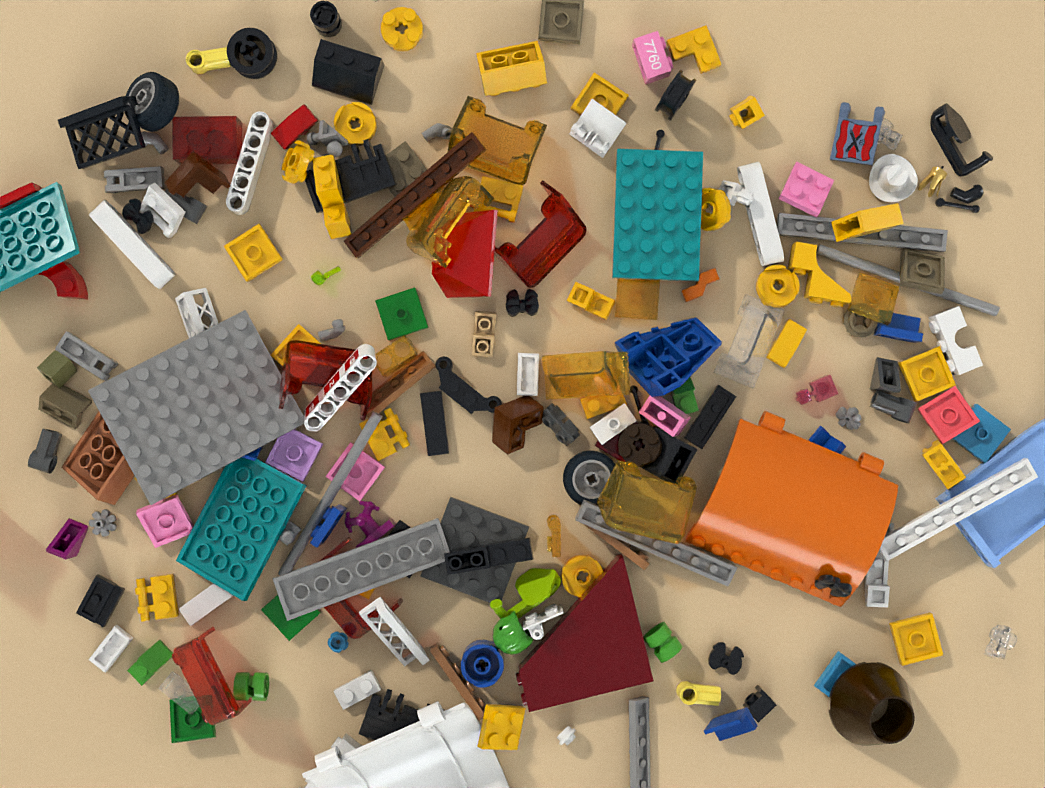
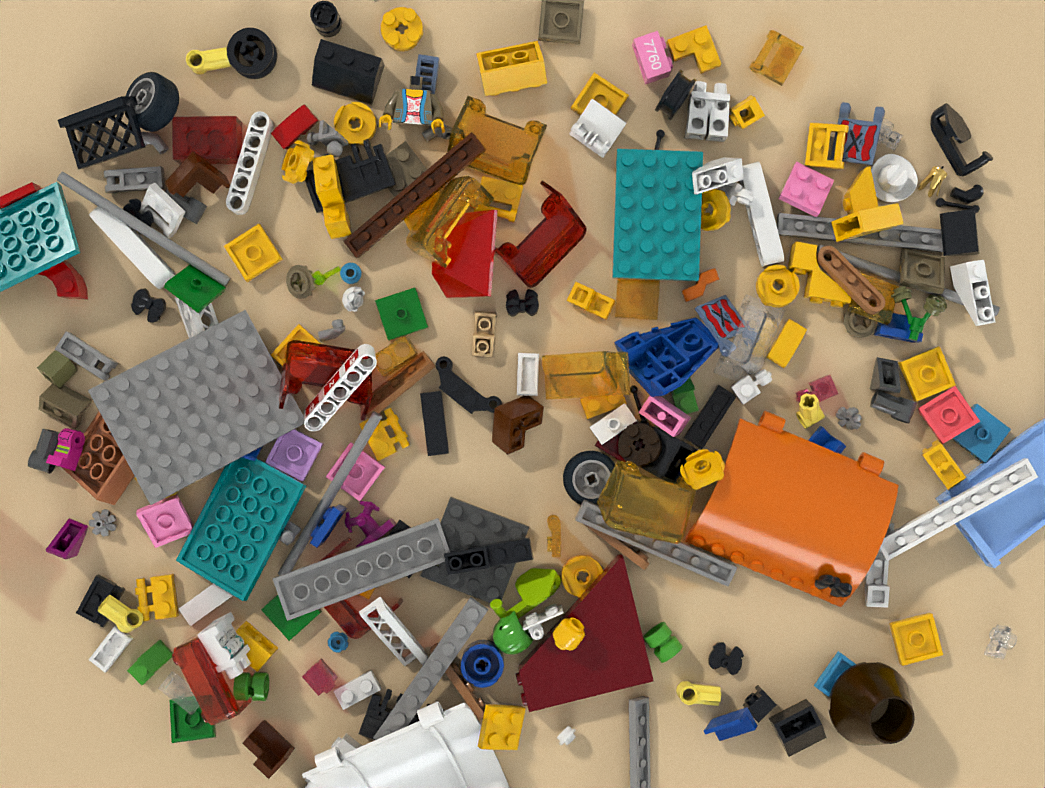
dark grey hinge [542,403,580,446] -> none
white arch [928,306,983,376] -> none
none -> dark pink leg [46,428,85,471]
none -> light grey piece [57,172,231,286]
none -> light yellow piece [97,595,143,633]
none -> black piece [131,288,166,323]
none -> green plate [164,265,226,313]
none -> white hips [197,612,251,680]
none -> yellow hinge [236,621,278,672]
none -> reddish brown panel [242,720,295,779]
none -> dark tan gear [286,265,316,299]
none -> clear pink brick [302,658,338,696]
none -> dark azure plate [340,263,362,284]
none -> white plate [342,286,365,312]
none -> light grey plate [373,597,488,740]
none -> torso [379,76,445,134]
none -> sand blue slope [415,54,440,95]
none -> yellow head [553,617,585,651]
none -> yellow plate [680,449,725,490]
none -> white hips [684,81,730,142]
none -> white slope [692,157,744,194]
none -> flag [695,295,759,357]
none -> white plate [730,369,772,405]
none -> clear yellow plate [749,30,804,86]
none -> black slope [769,699,826,757]
none -> light yellow piece [796,393,825,429]
none -> yellow plate [805,123,849,169]
none -> medium nougat plate [816,246,885,315]
none -> yellow slope [843,166,879,215]
none -> plant [891,286,947,341]
none -> black slope [940,209,980,256]
none -> white slope [950,260,996,326]

